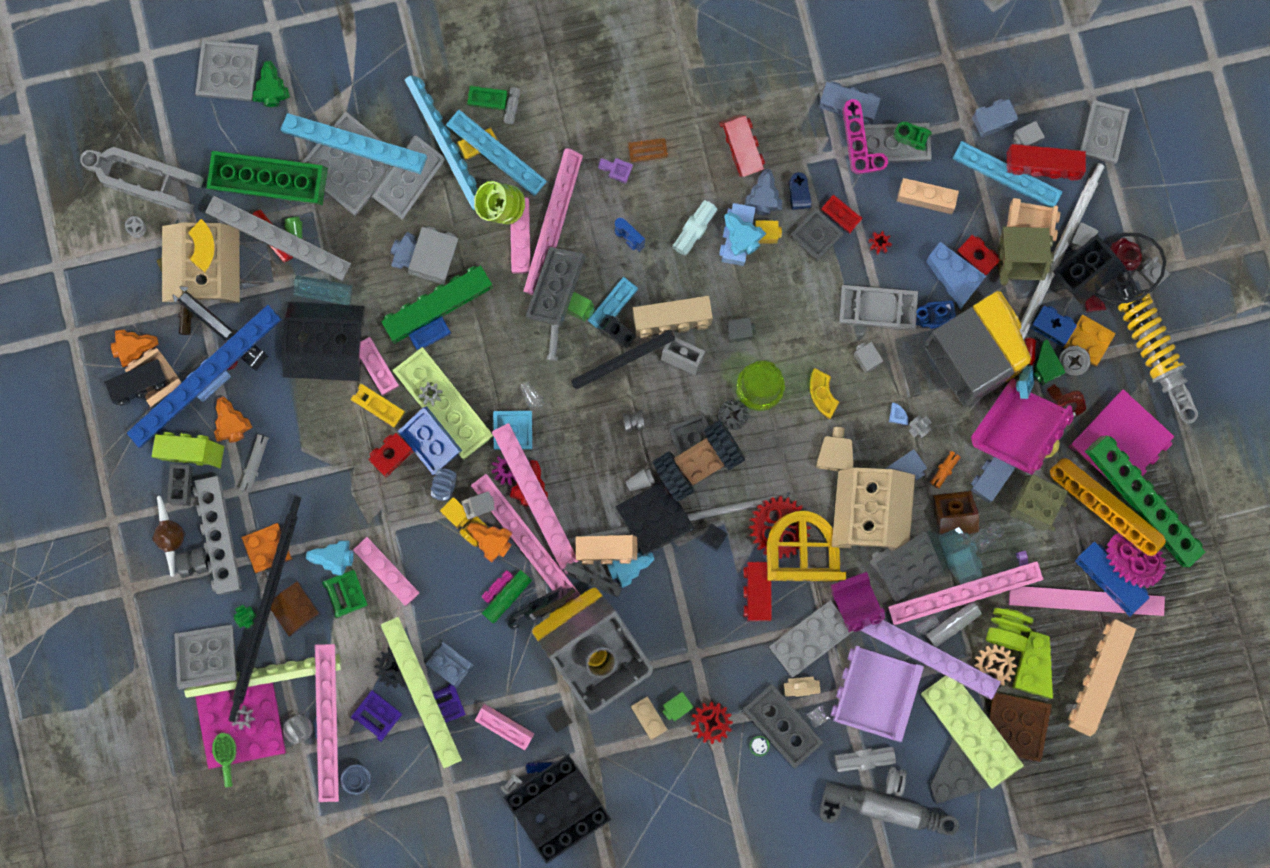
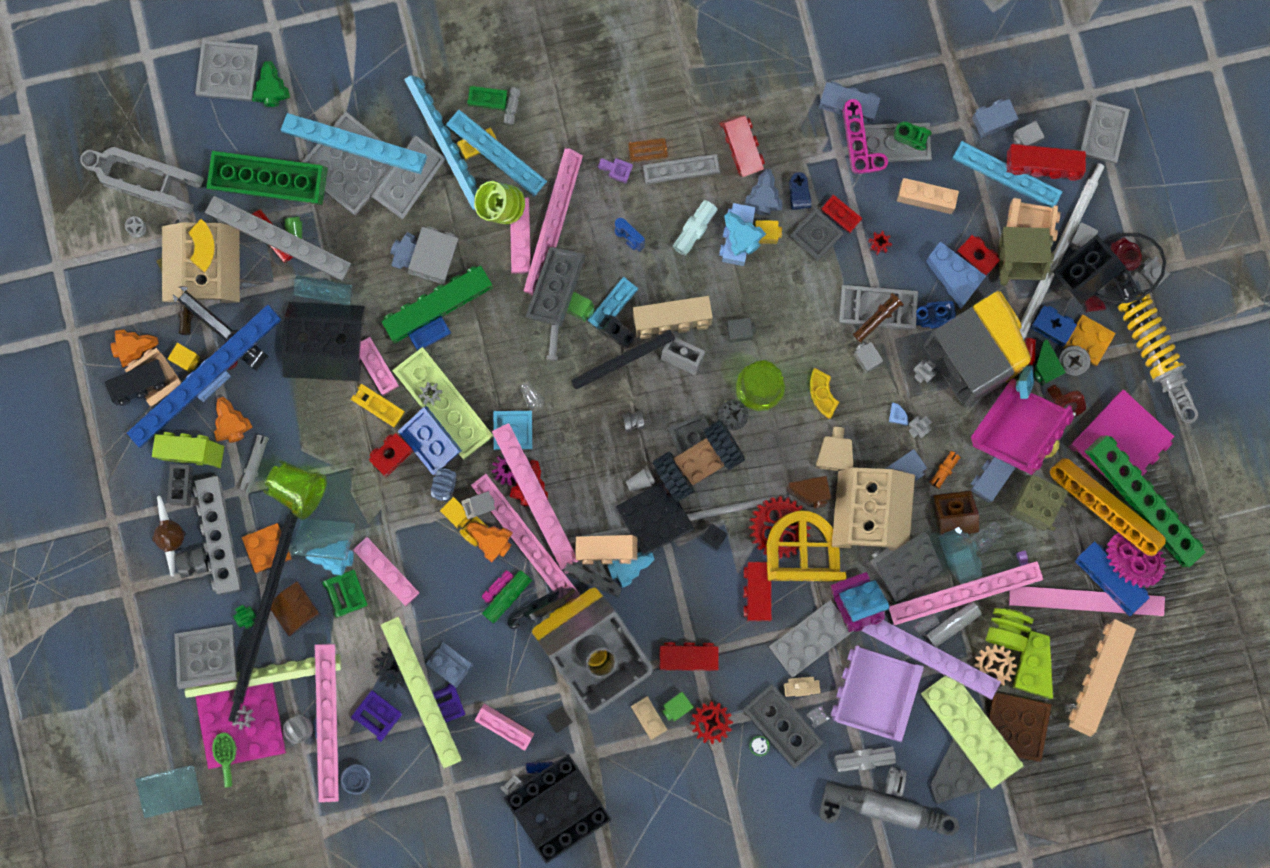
none -> clear light blue piece [135,765,202,818]
none -> yellow brick [168,343,200,373]
none -> clear neon green piece [264,460,327,520]
none -> clear light blue piece [291,518,356,561]
none -> light grey tile [643,154,720,185]
none -> red brick [660,642,719,671]
none -> reddish brown slope [786,476,831,509]
none -> dark azure plate [839,580,889,622]
none -> reddish brown pin [852,293,904,343]
none -> light grey gear [913,360,937,383]

